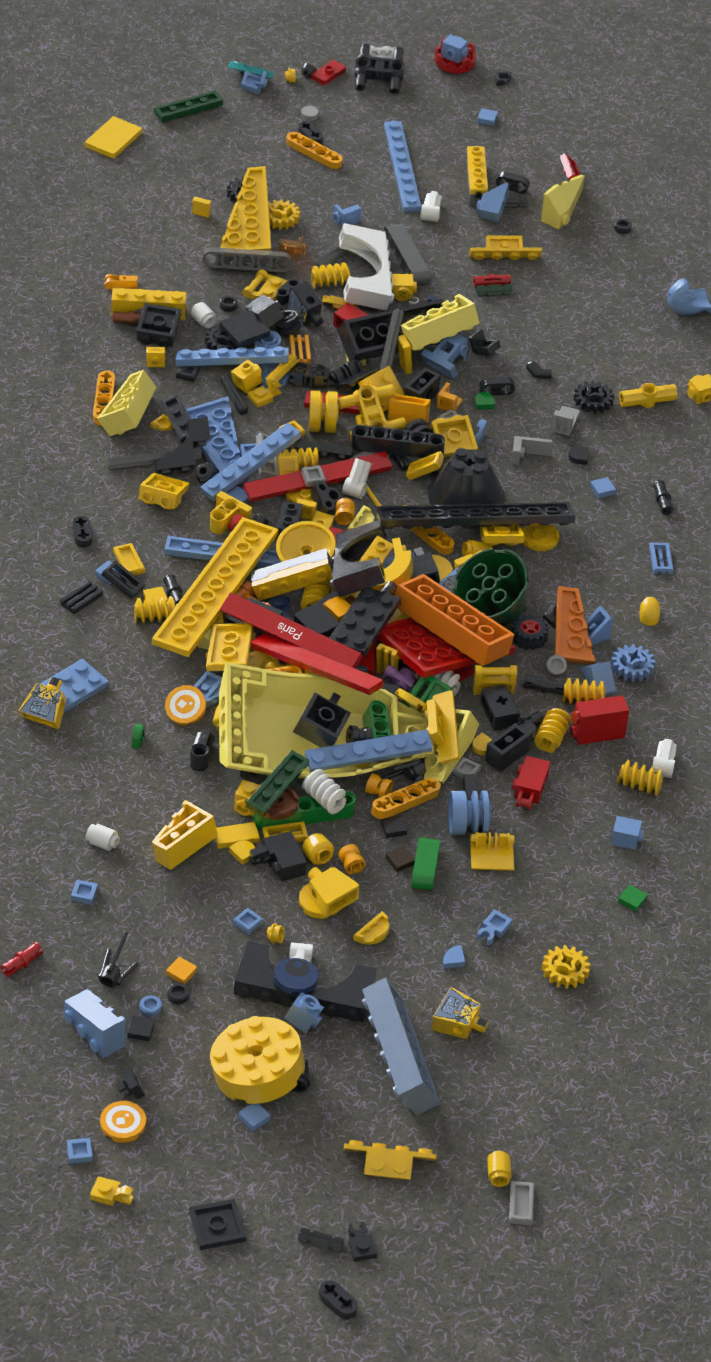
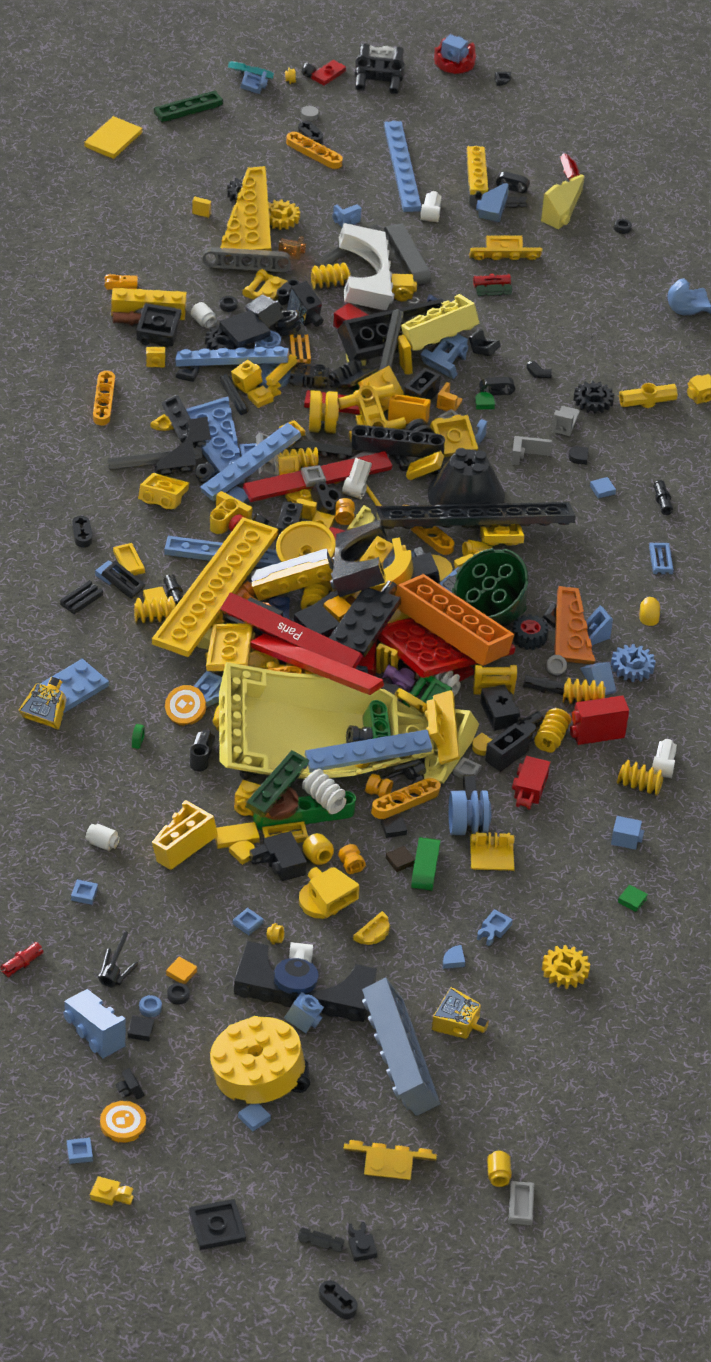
light yellow wedge [97,370,157,436] -> none
black hinge [293,692,351,748] -> none
yellow plate [322,295,358,309] -> none
medium blue tile [477,108,498,126] -> none
yellow tile [522,524,559,551] -> none

